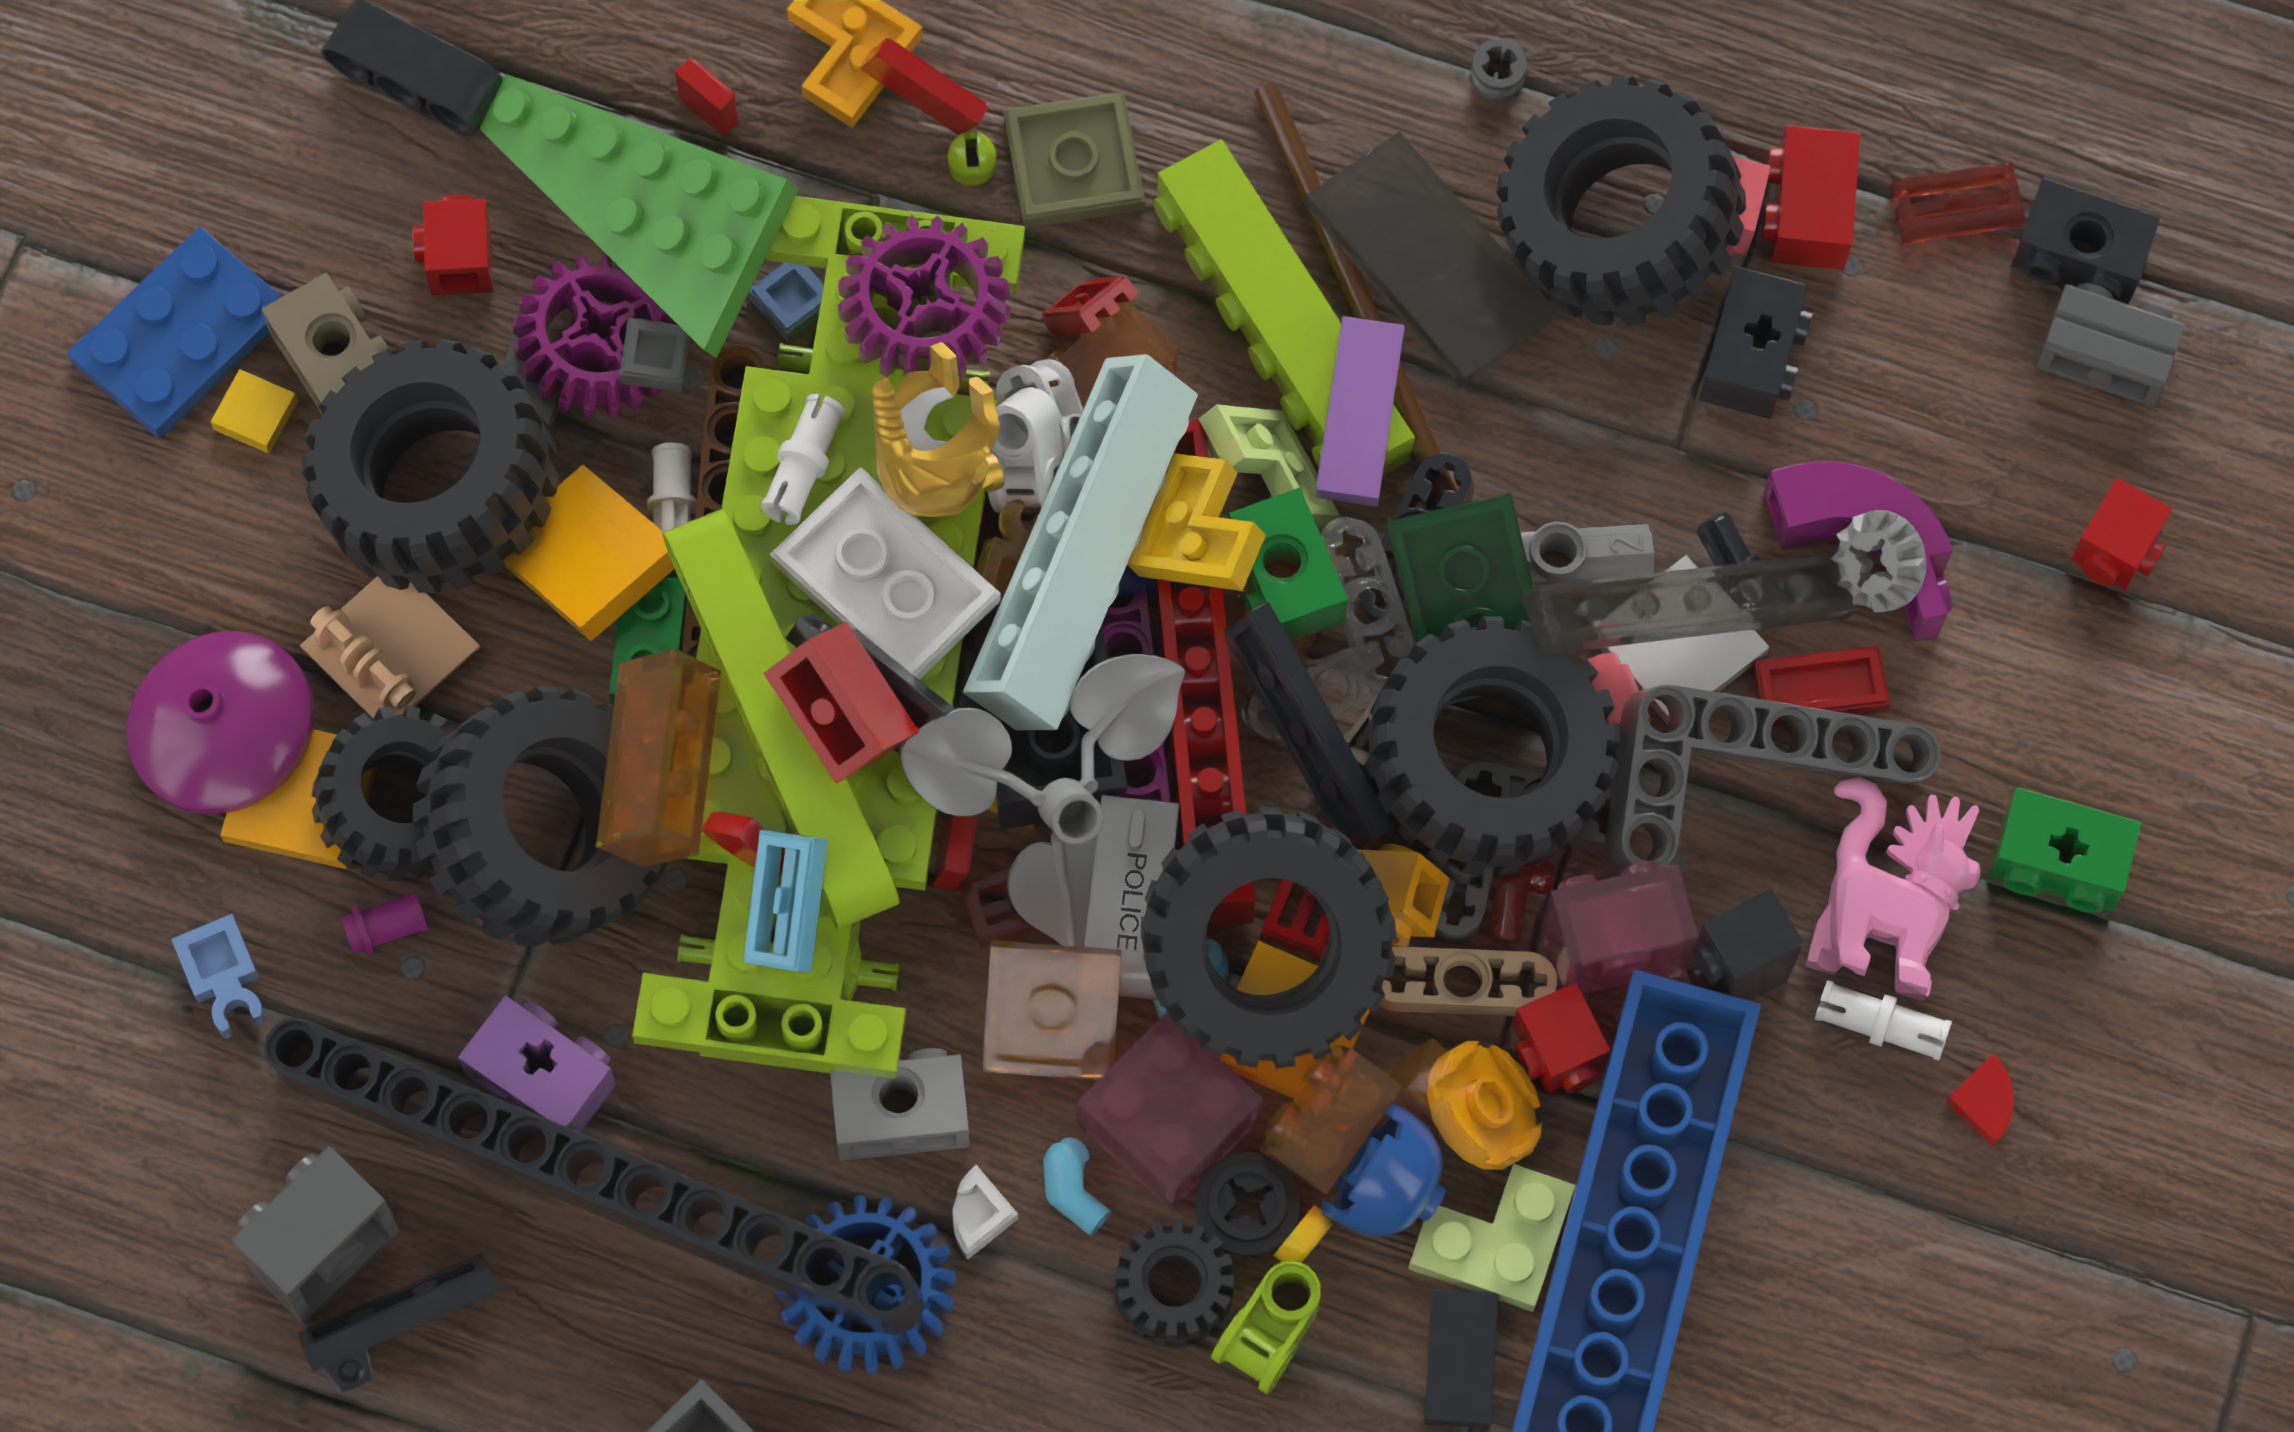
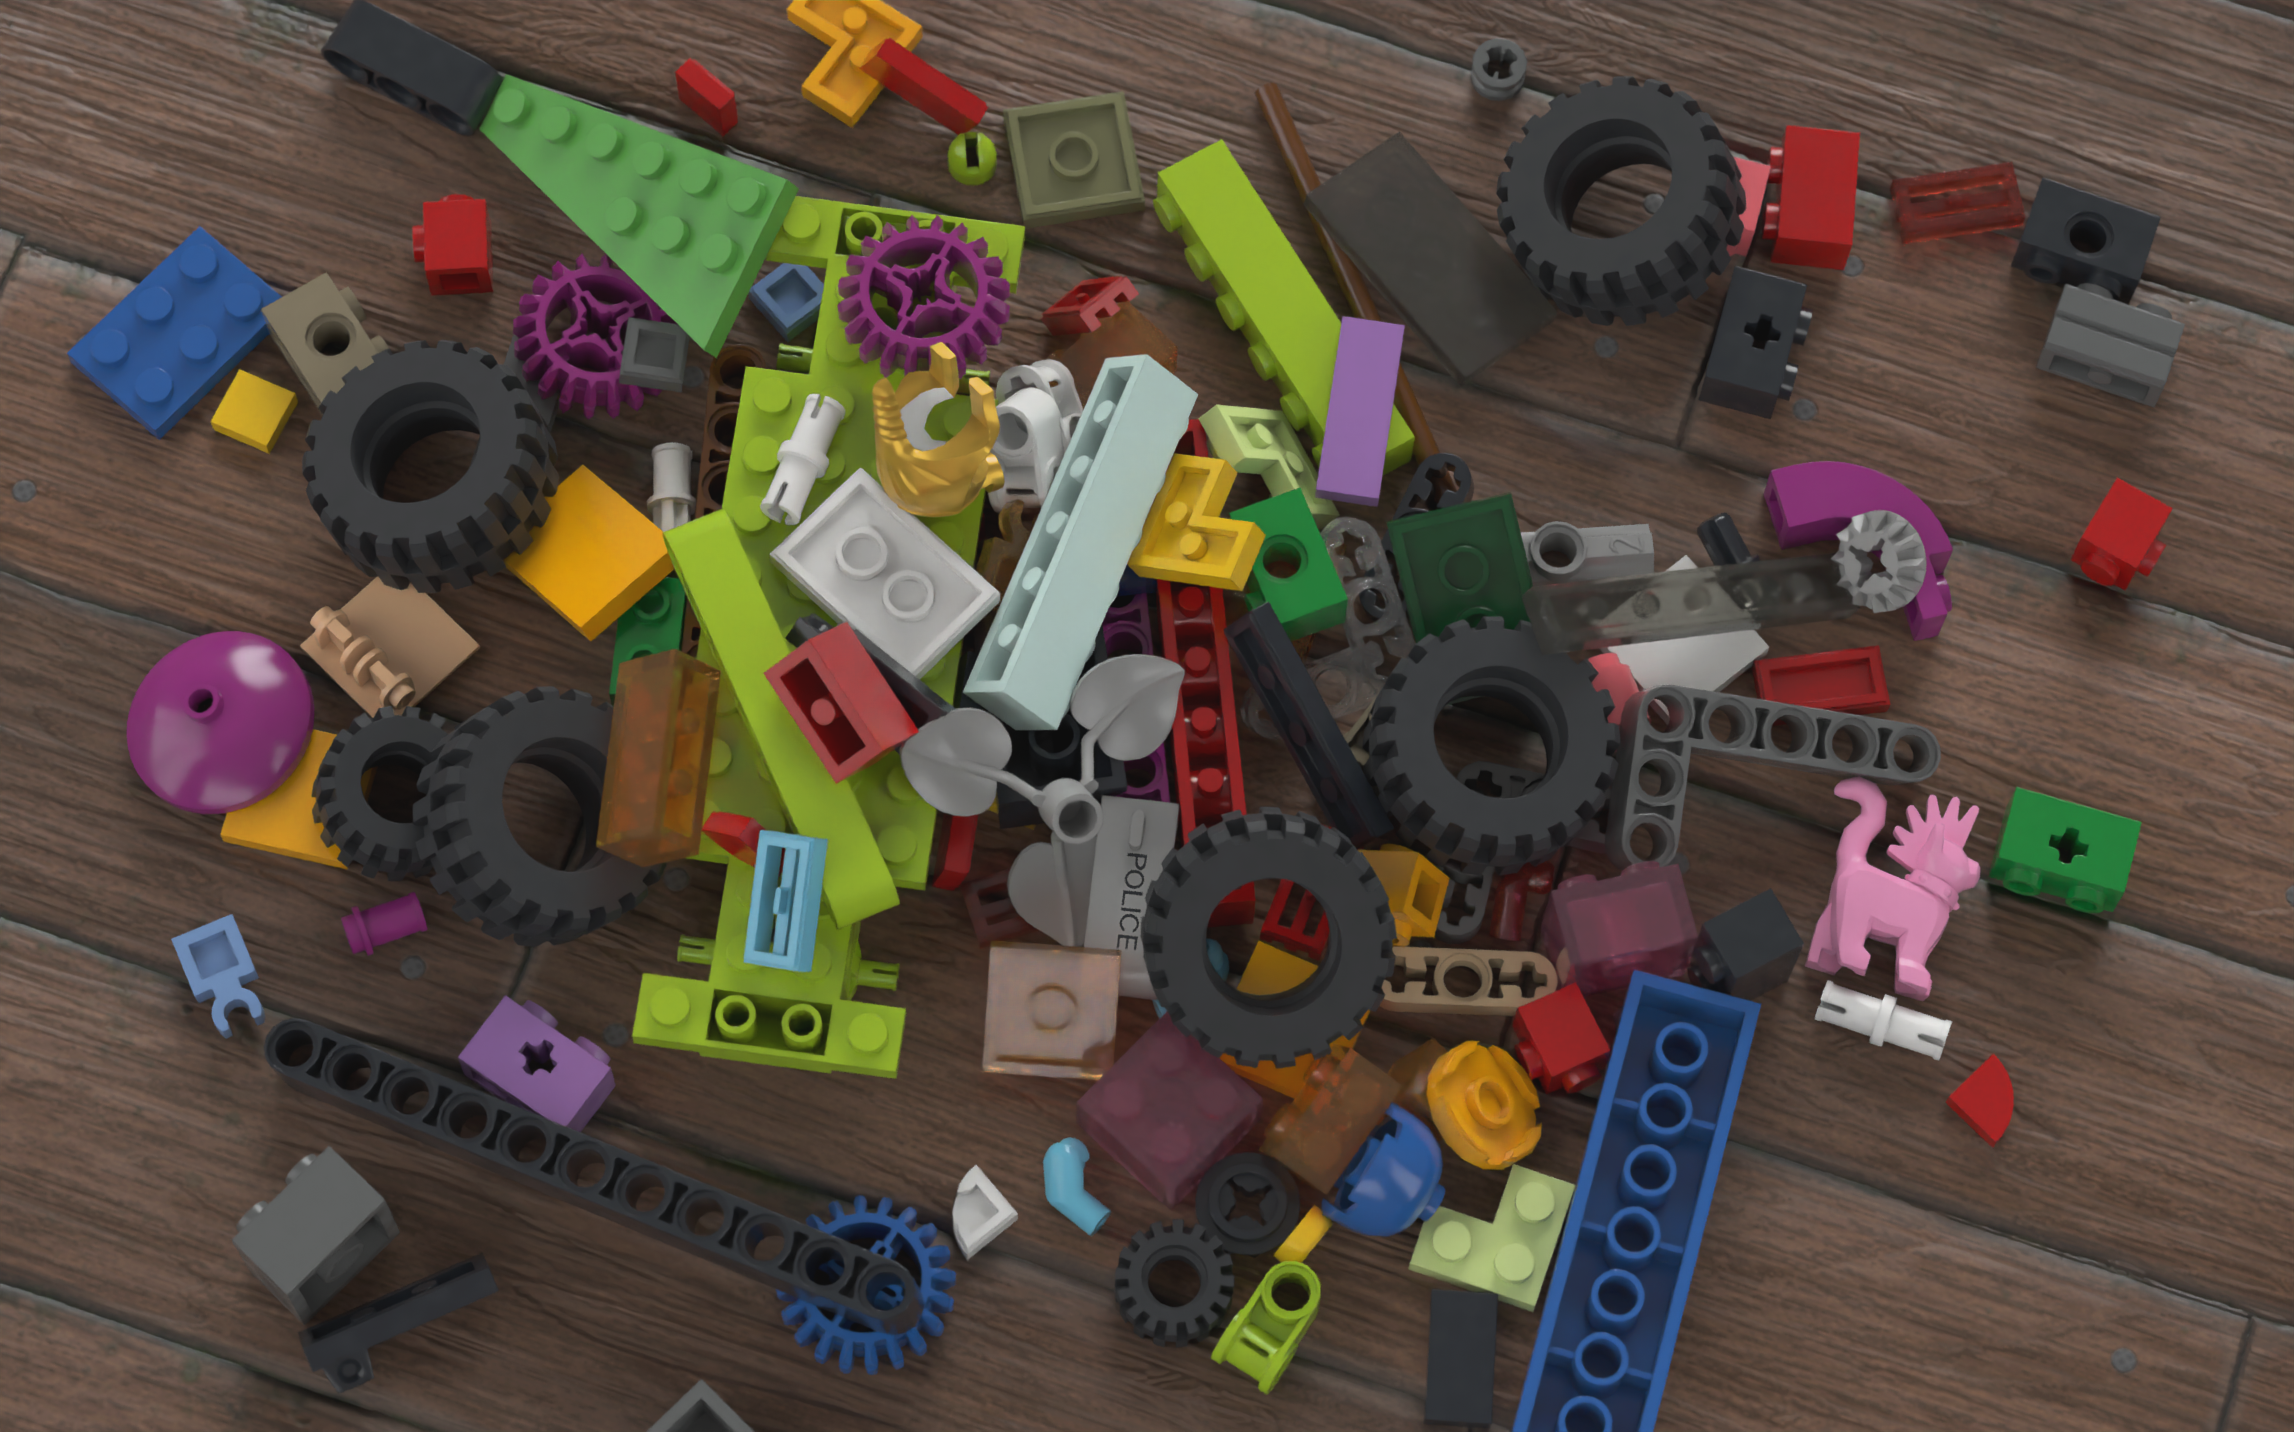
light grey brick [830,1048,970,1161] -> none

